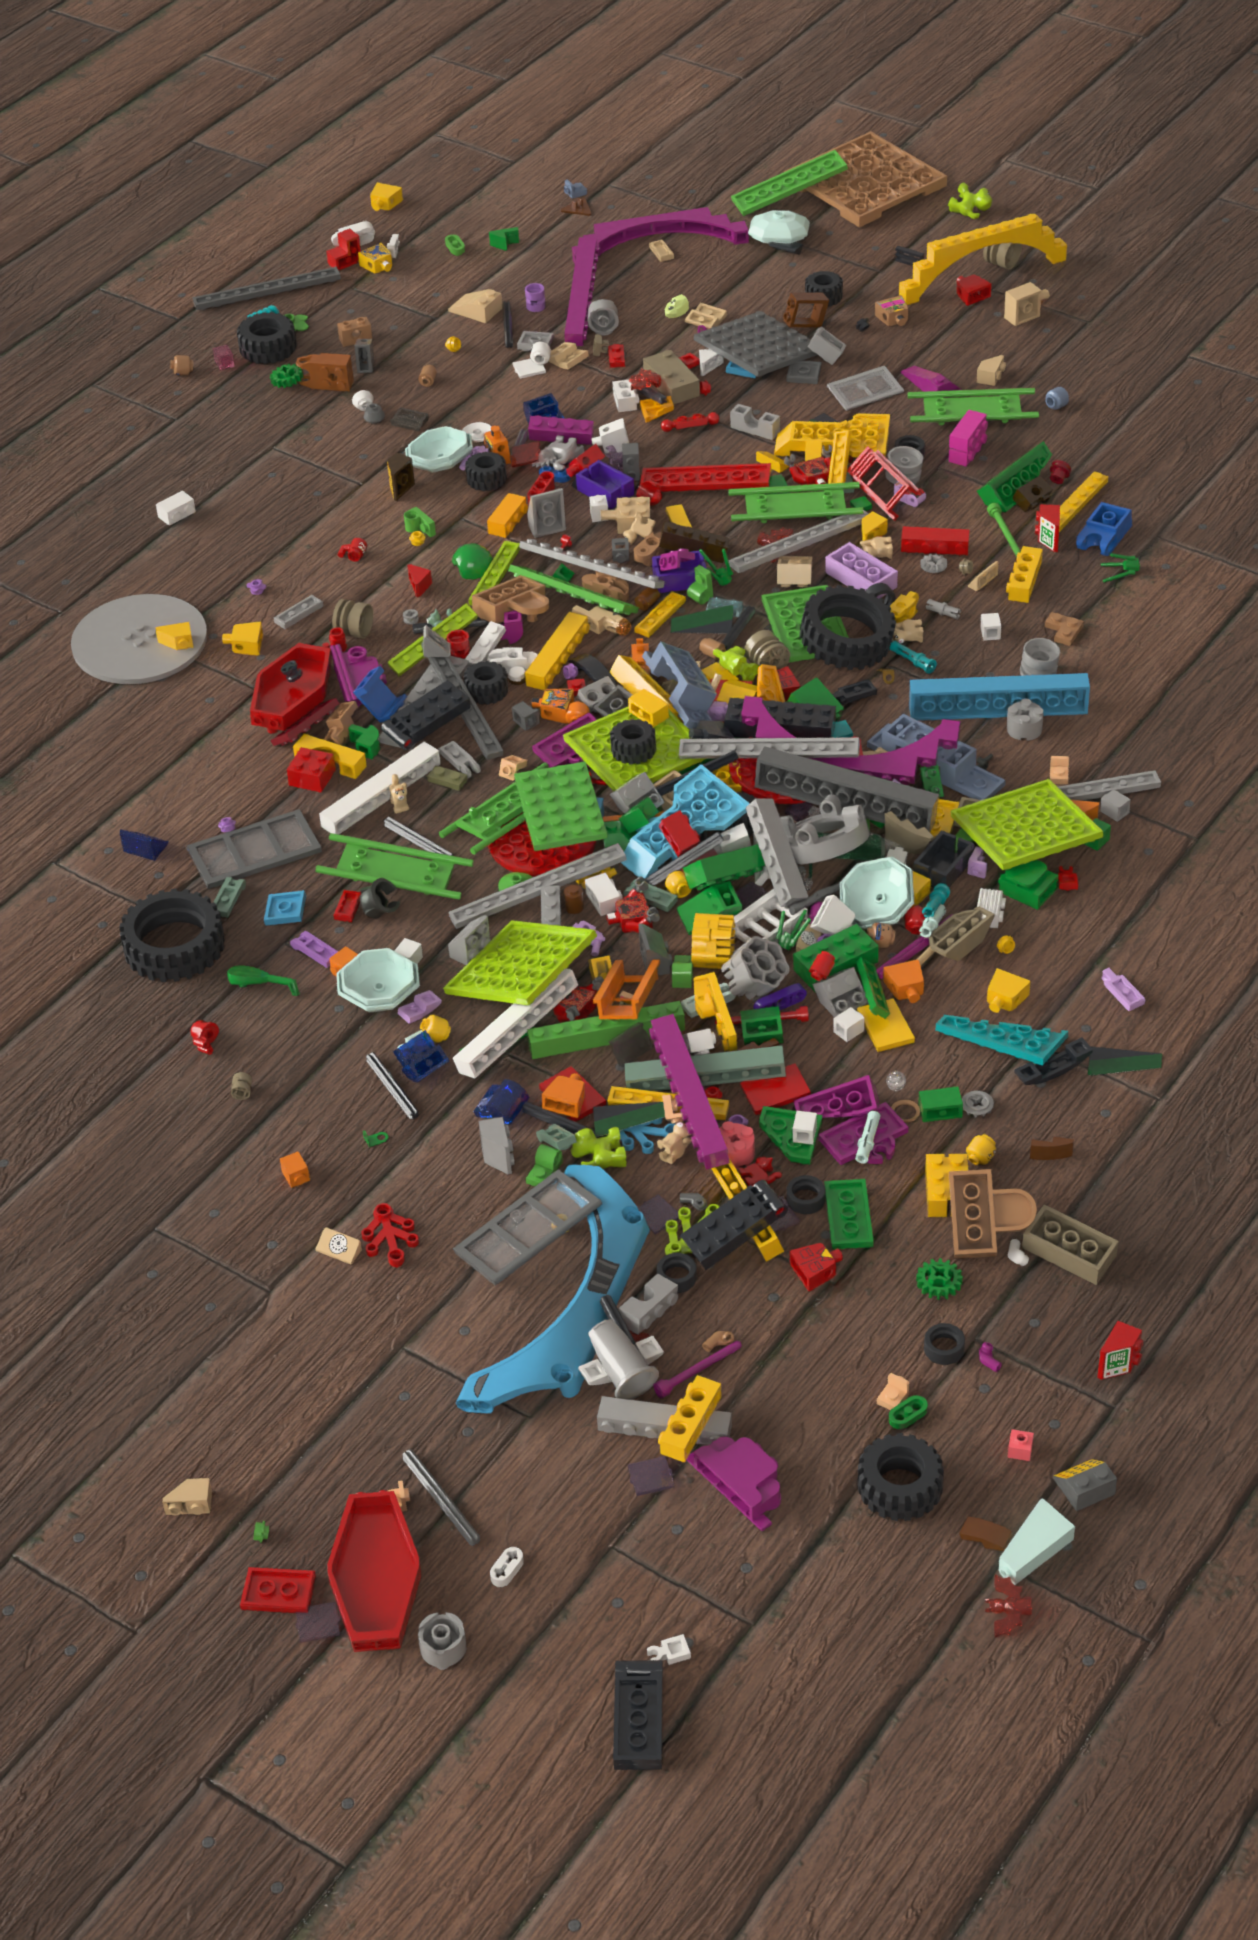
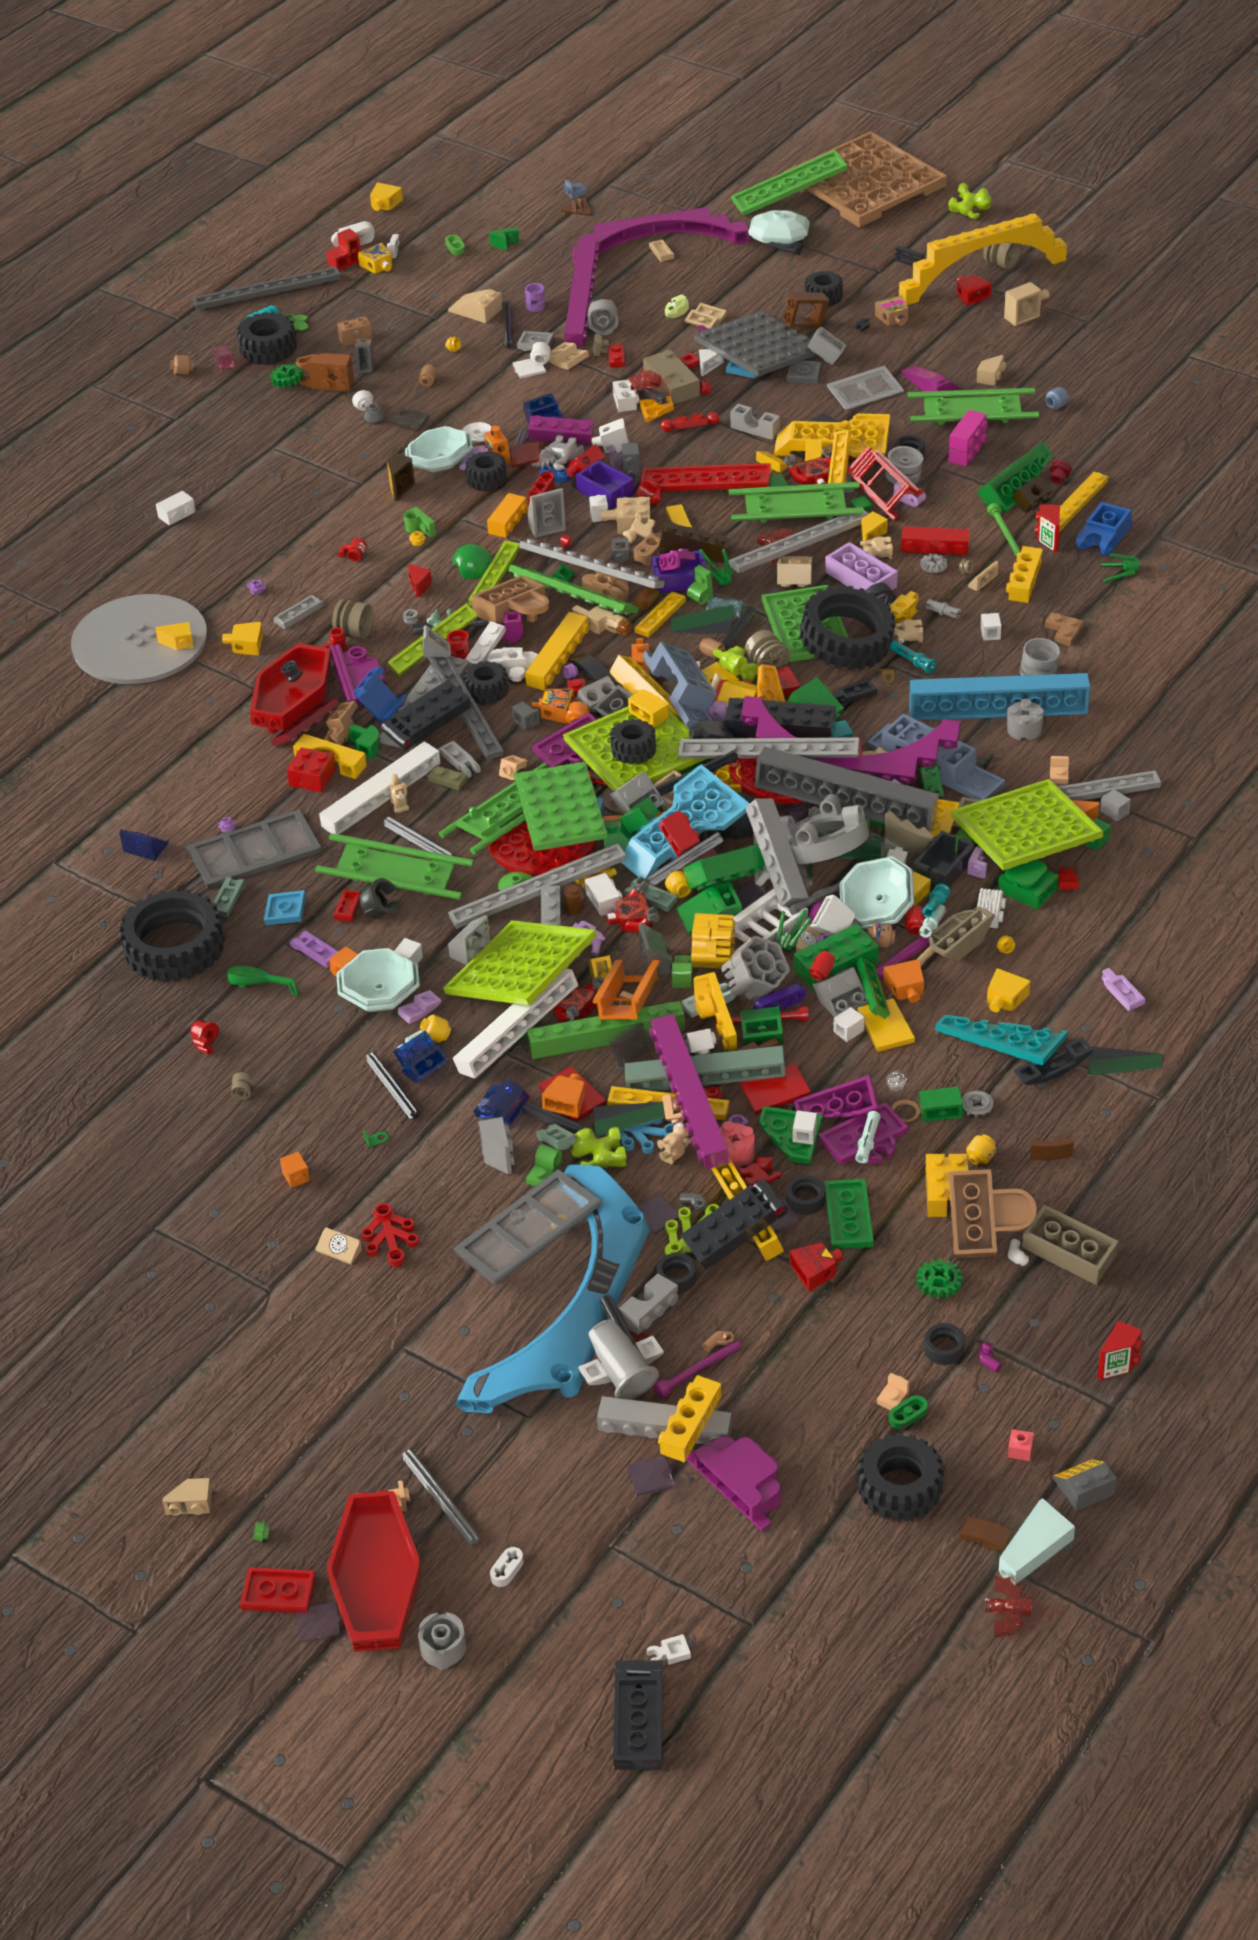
white torso [714,823,751,855] -> none

